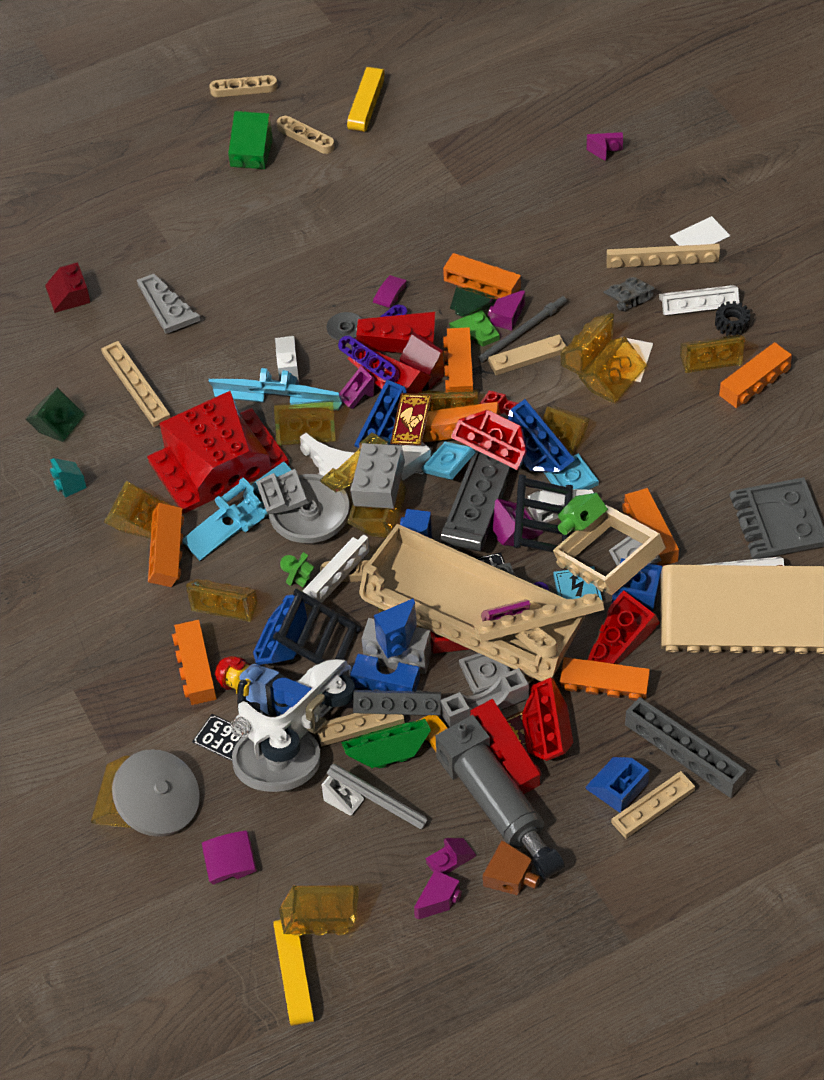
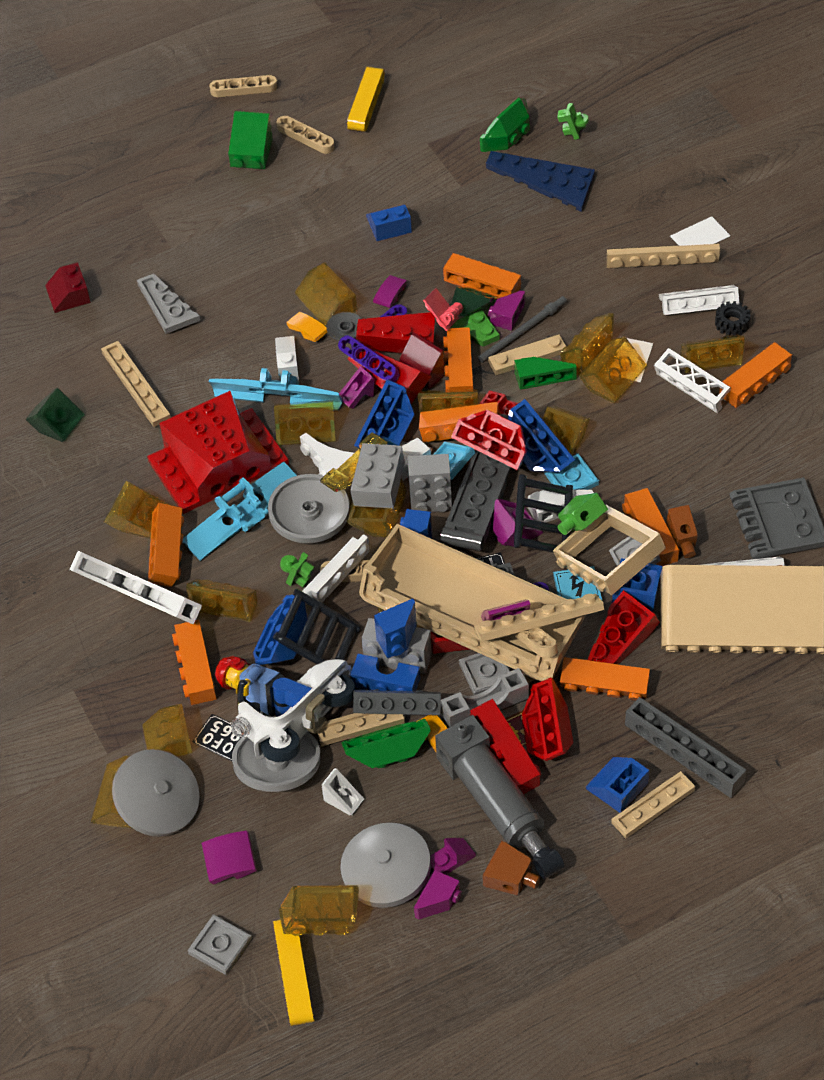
teal slope [50,458,87,498] -> none
light grey slope [256,469,309,514] -> none
light grey axle [327,764,427,829] -> none
sticker [390,393,432,446] -> none
magenta slope [586,132,623,161] -> none
dark grey hinge [603,277,654,311] -> none
none -> white arch [69,551,202,625]
none -> clear yellow slope [142,703,193,756]
none -> light grey tile [187,914,252,975]
none -> light orange slope [286,312,327,342]
none -> clear yellow slope [295,262,357,326]
none -> light grey dish [341,823,431,908]
none -> blue slope [366,205,412,241]
none -> light grey brick [408,454,452,512]
none -> coral hinge [423,288,463,331]
none -> green wedge [480,98,530,152]
none -> dark blue wing [486,151,595,212]
none -> green slope [514,357,577,390]
none -> bright green hips [557,103,589,140]
none -> white fence [654,348,731,413]
none -> dark orange torso [666,505,698,558]

